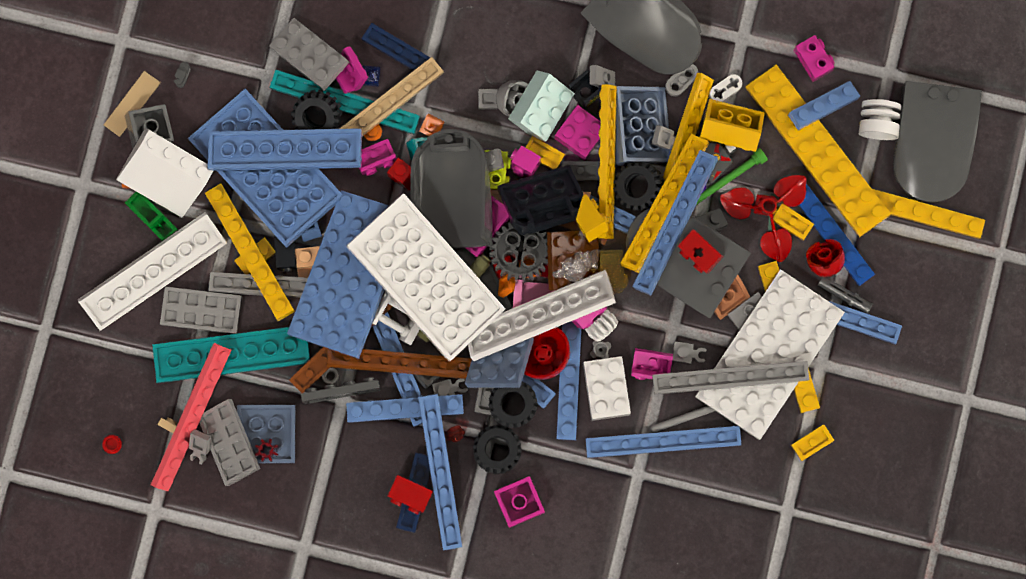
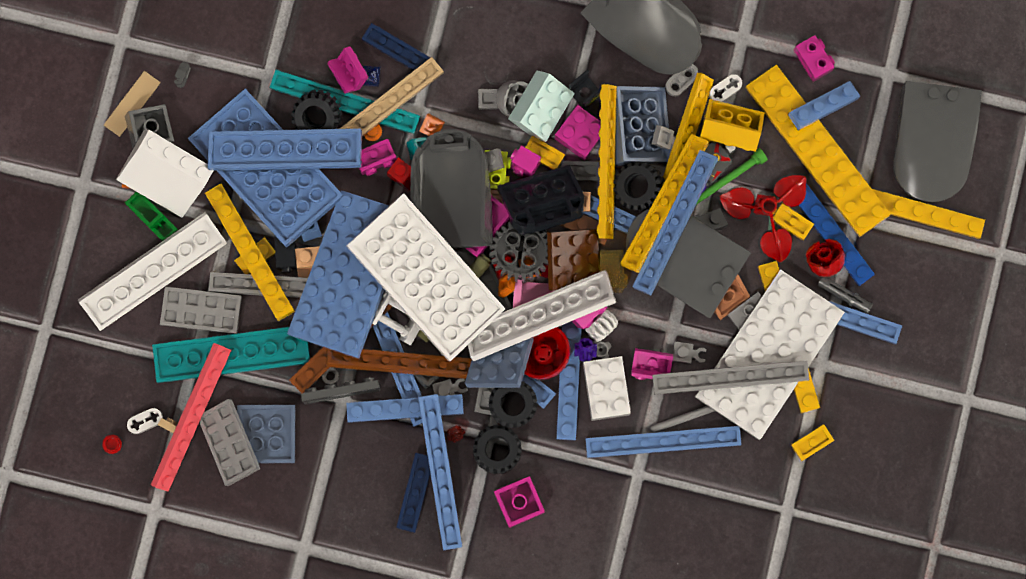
light grey plate [189,429,211,465] -> none
dark red gear [255,439,279,462] -> none
light grey plate [269,18,349,91] -> none
red brick [388,475,433,515] -> none
clear animal [552,249,599,282] -> none
yellow slope [576,194,609,242] -> none
light grey plate [590,65,615,88] -> none
red brick [678,229,723,274] -> none
white wheel [859,99,902,140] -> none
none -> white beam [127,408,163,434]
none -> dark purple gear [574,338,597,362]

